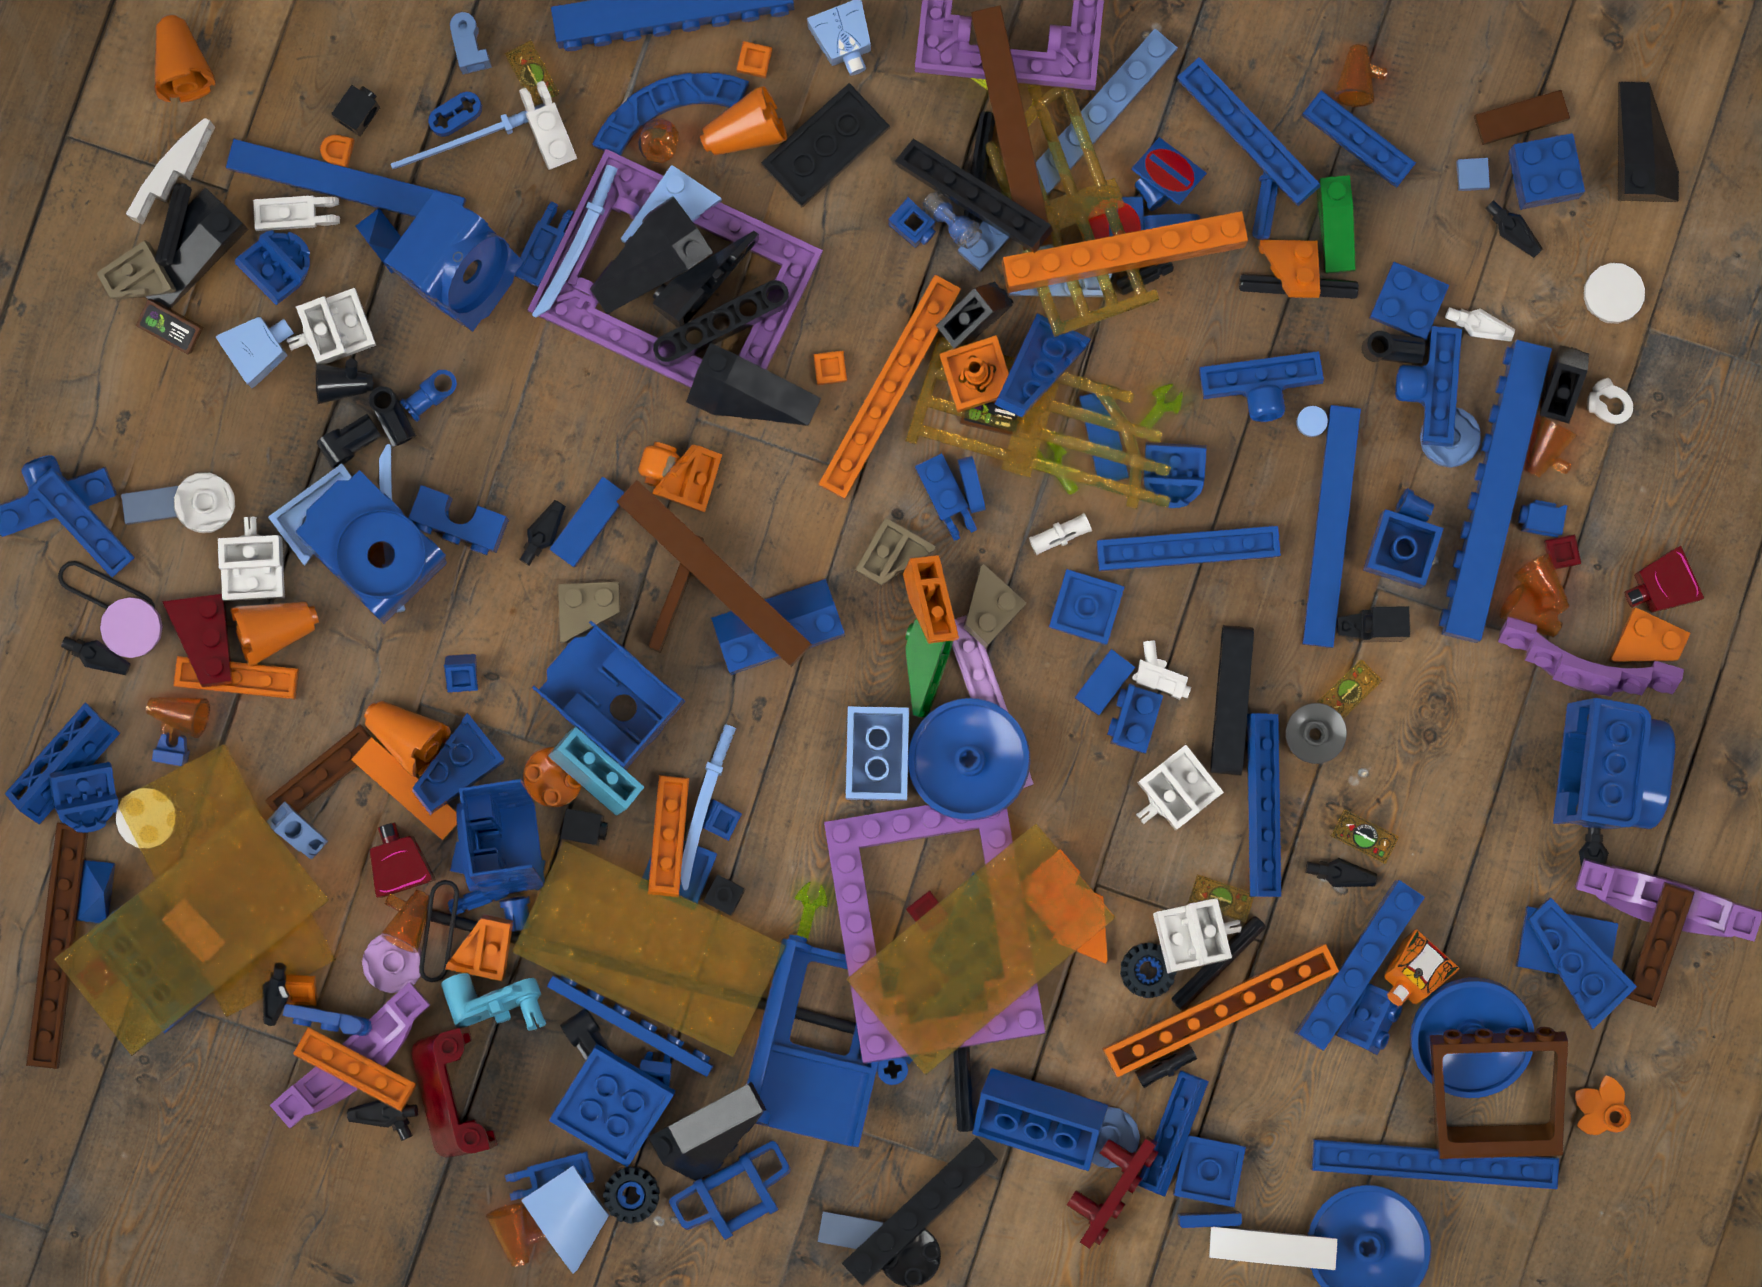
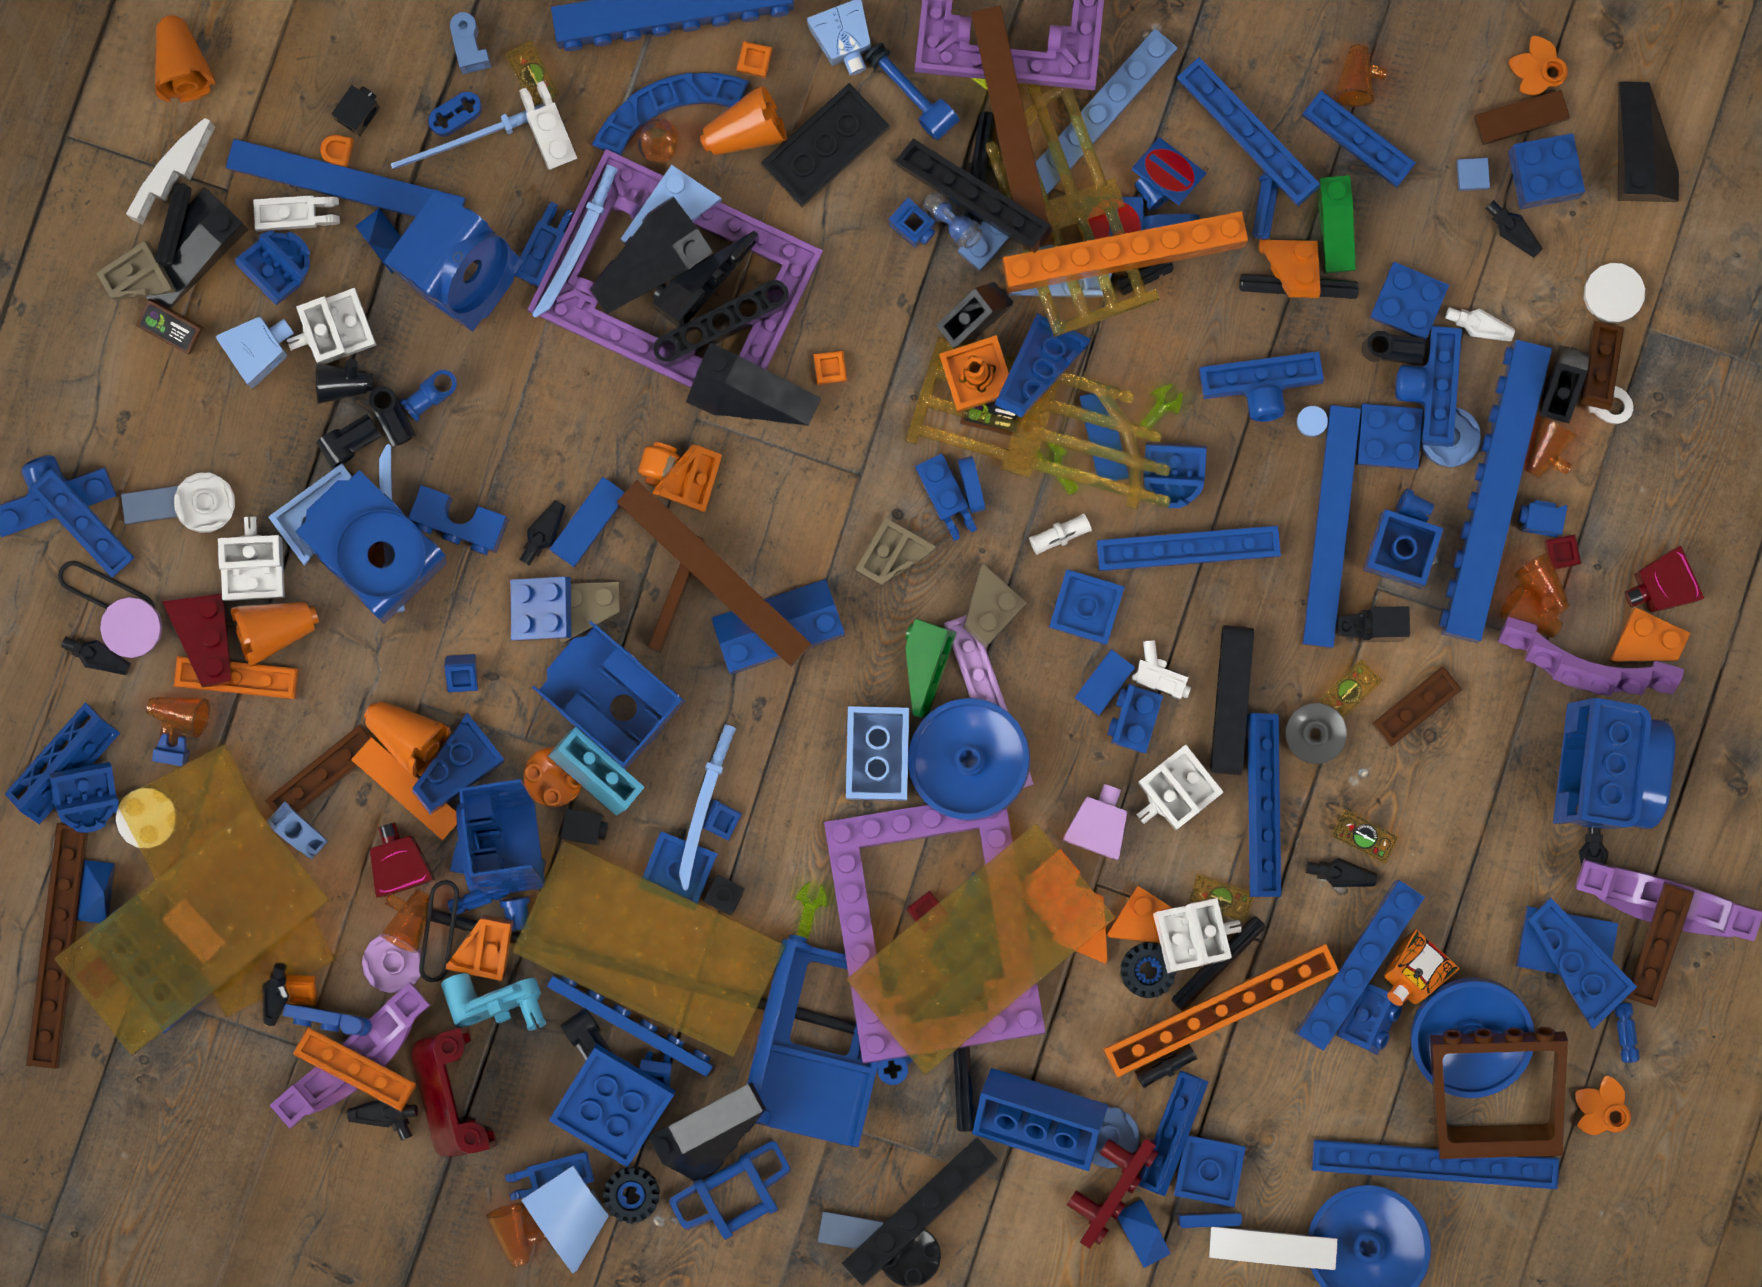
orange tile [648,775,689,897] -> none
orange plate [819,275,961,500] -> none
orange slope [903,555,959,644] -> none
none -> plate [510,576,571,641]
none -> blue piece [865,43,960,141]
none -> lavender torso [1062,784,1127,860]
none -> orange wing [1106,886,1172,943]
none -> blue slope [1117,1199,1171,1268]
none -> blue plate [1356,404,1423,470]
none -> reddish brown tile [1372,666,1462,747]
none -> orange plate [1508,36,1568,96]
none -> reddish brown tile [1580,321,1624,411]
none -> blue axle [1615,1002,1640,1063]

